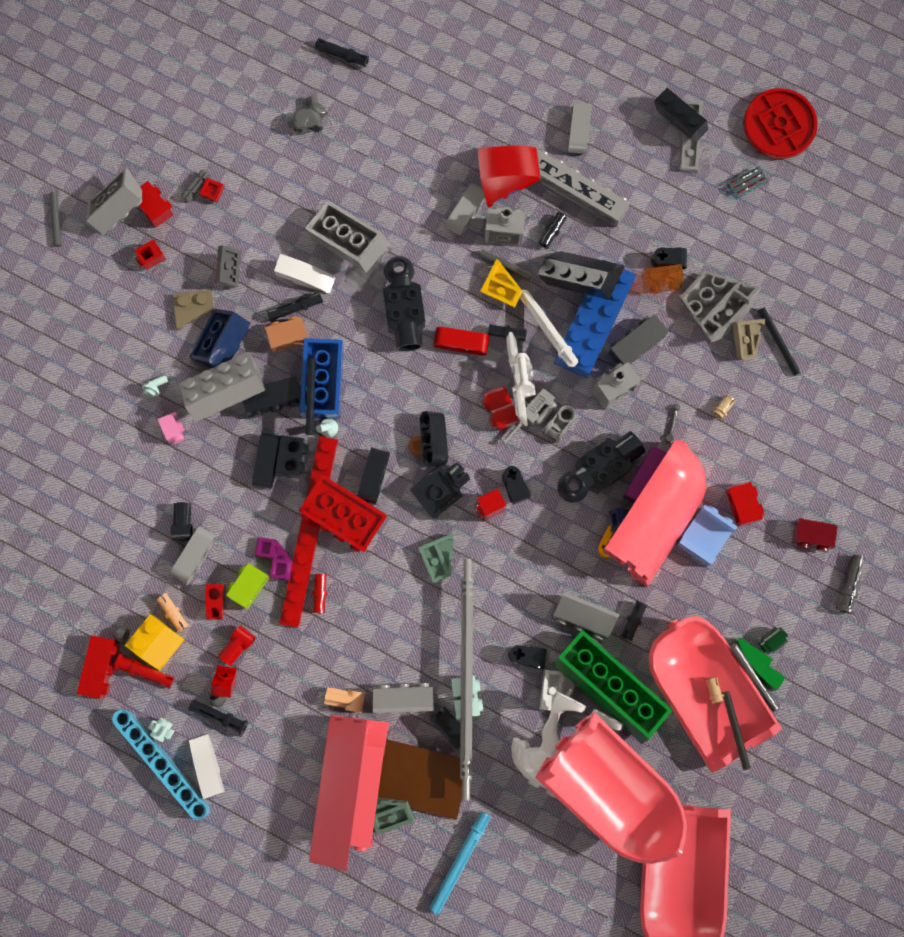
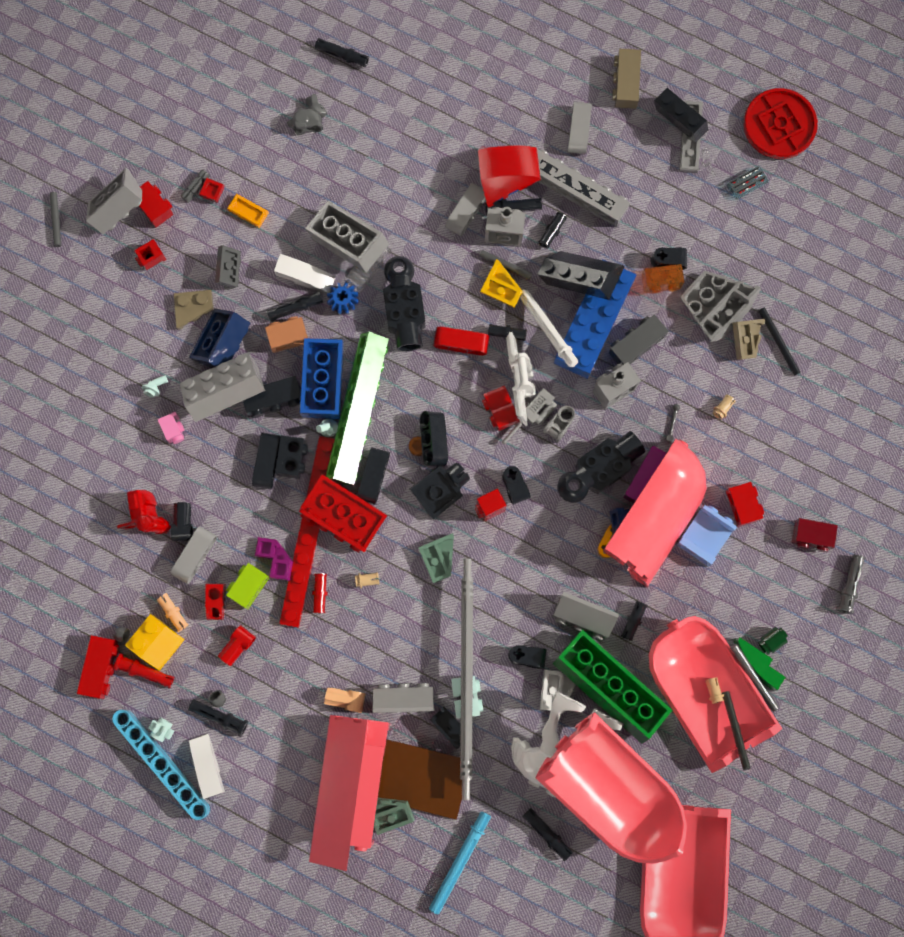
red brick [211,665,237,698] -> none
black bar [306,358,316,435] -> none
none -> red piece [117,490,171,534]
none -> light orange tile [227,193,269,228]
none -> brick [326,332,389,485]
none -> blue gear [327,282,359,314]
none -> tan pin [355,572,379,589]
none -> black pin [485,198,542,215]
none -> black pin [522,808,573,861]
none -> dark tan brick [612,48,641,109]

